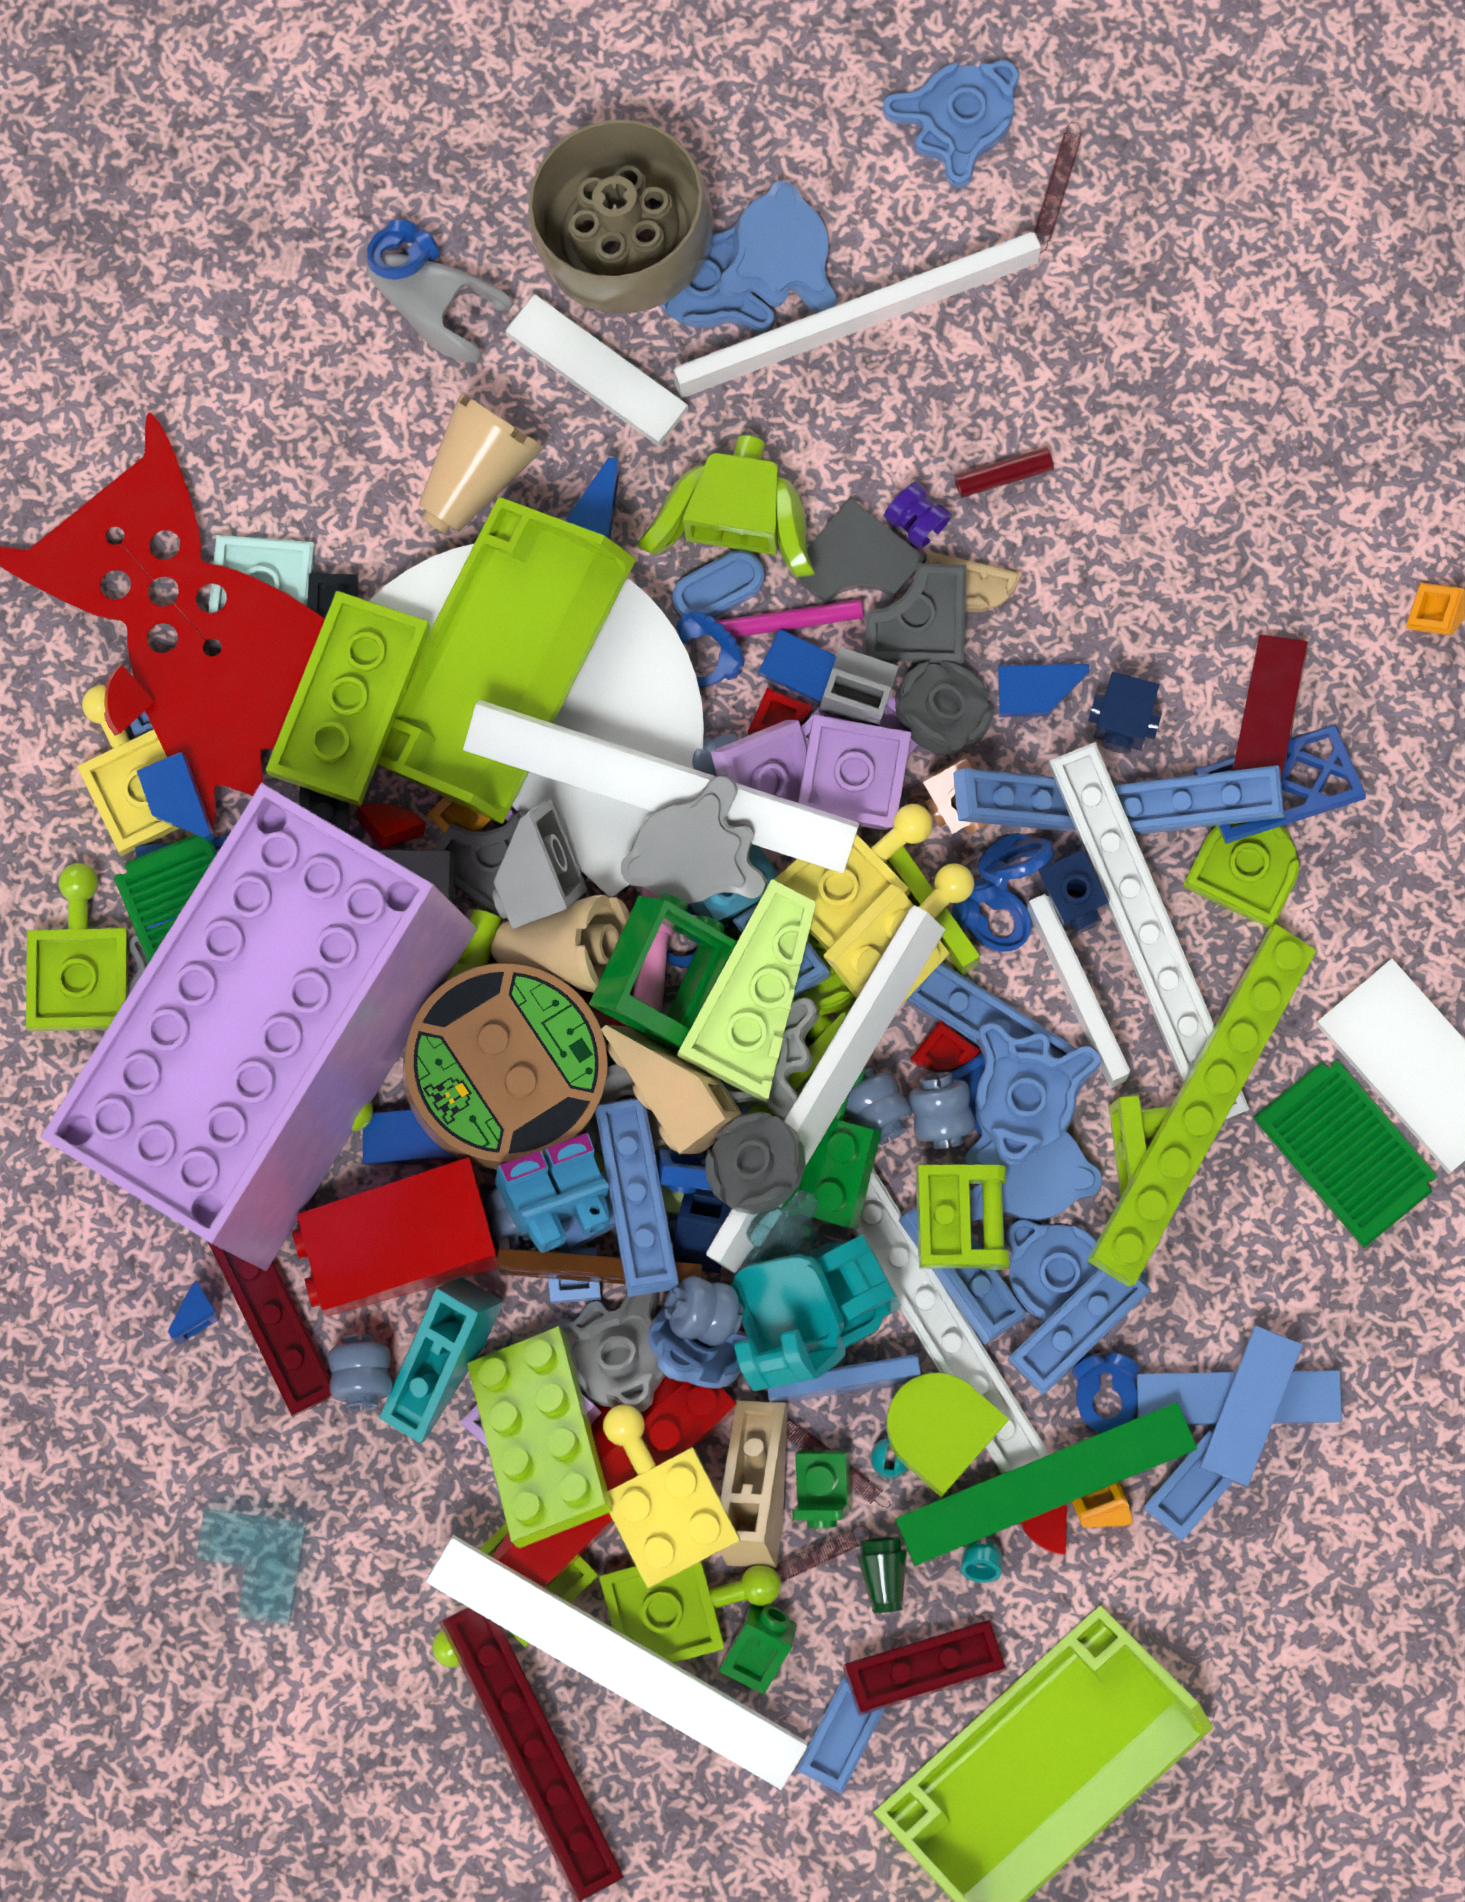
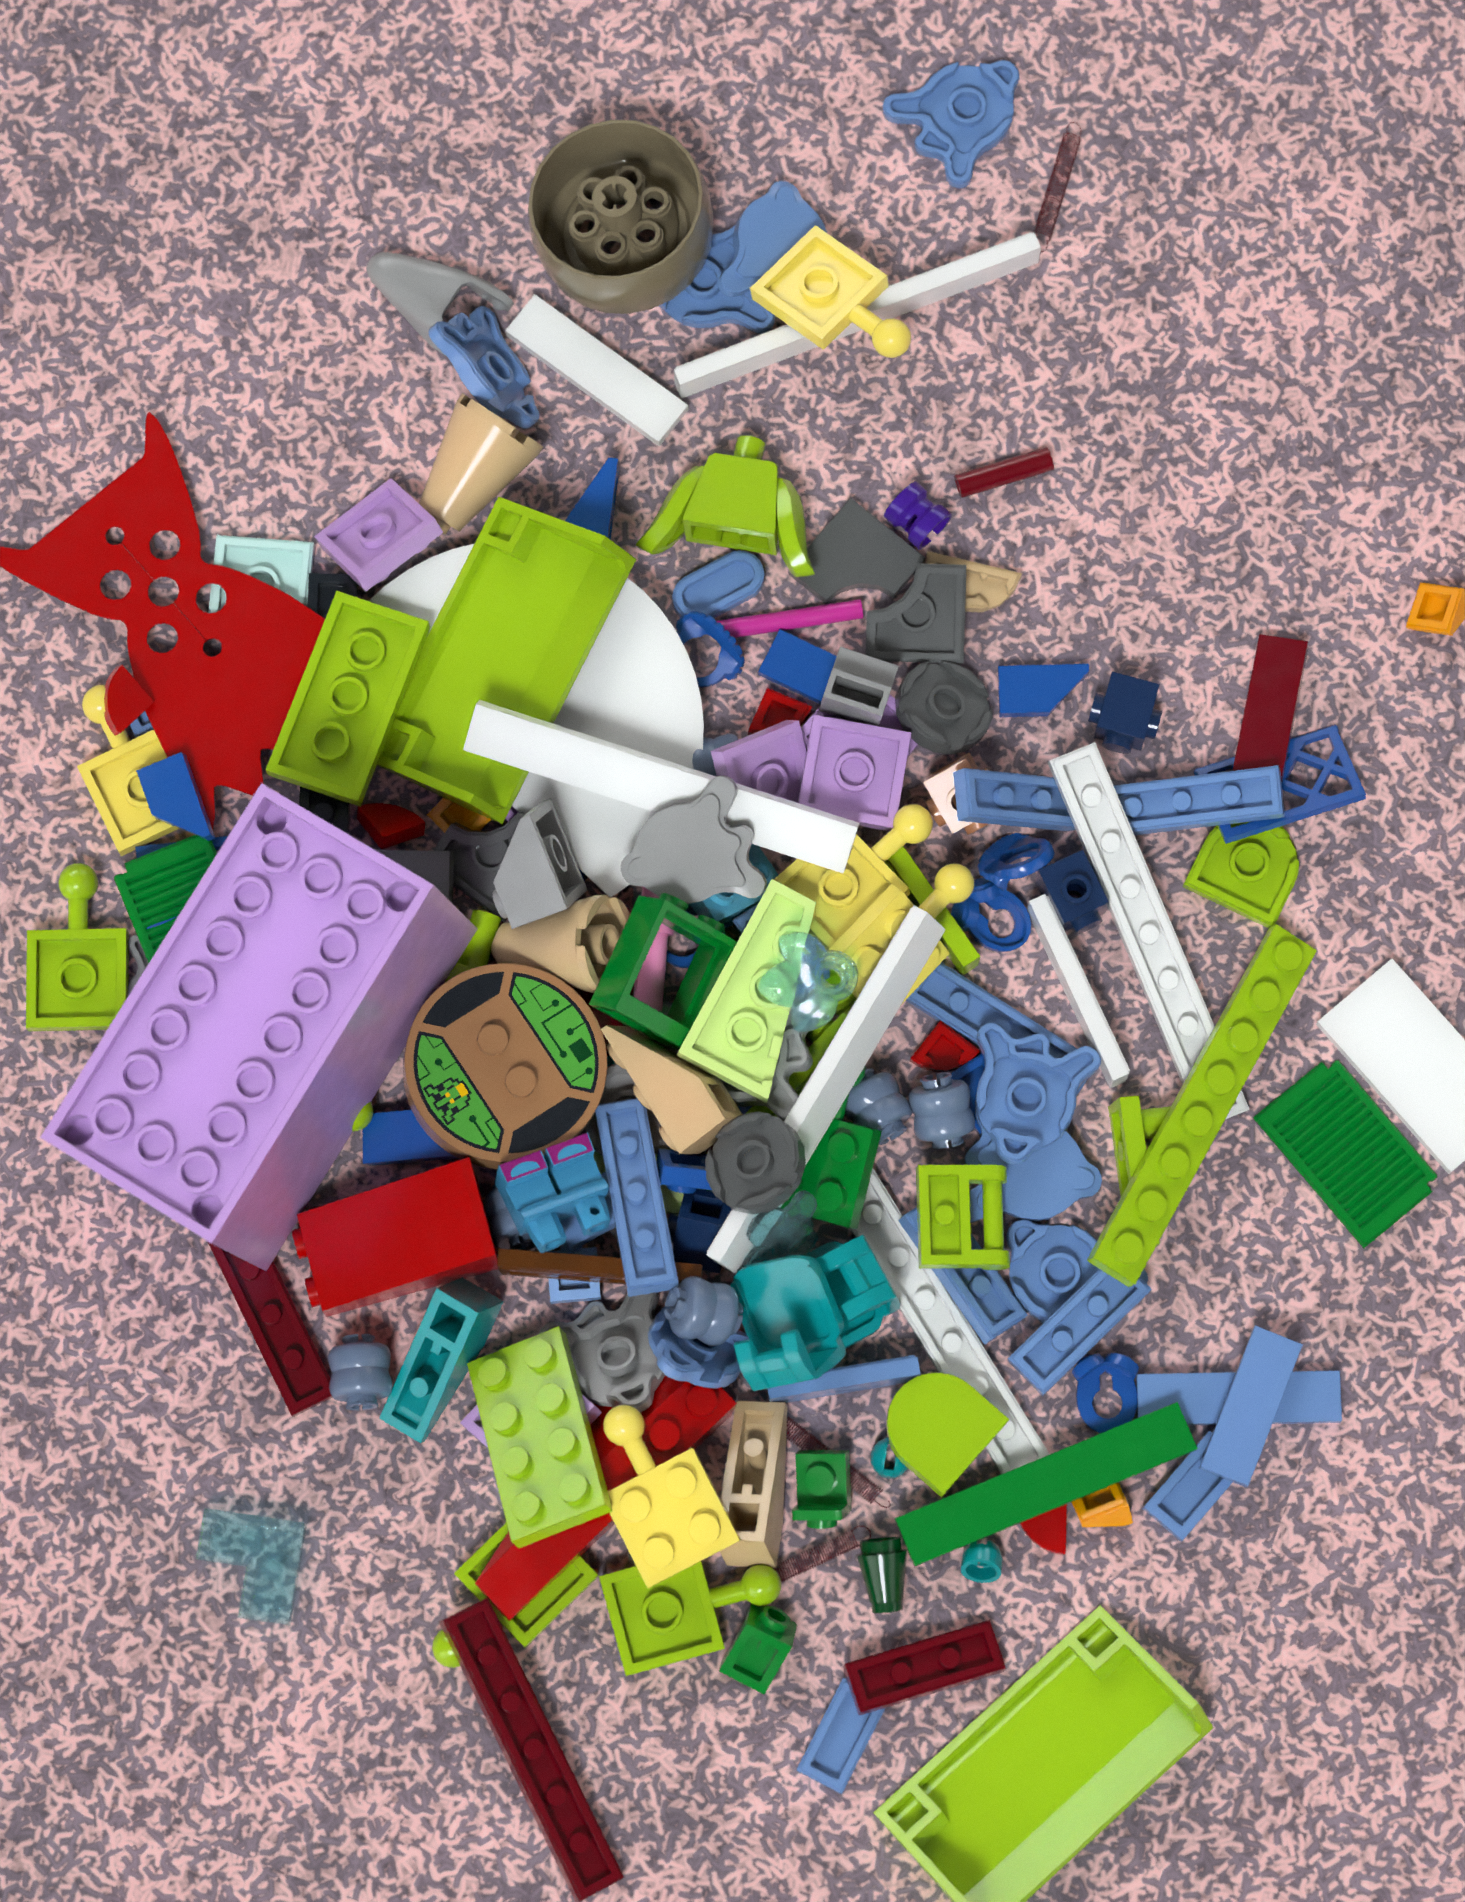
blue slope [167,1281,220,1344] -> none
blue piece [367,219,440,280] -> none
white tile [426,1535,808,1790] -> none
none -> lavender plate [314,478,443,592]
none -> medium blue tile [428,306,540,429]
none -> light yellow plate [750,225,911,358]
none -> clear light blue plate [758,932,859,1032]

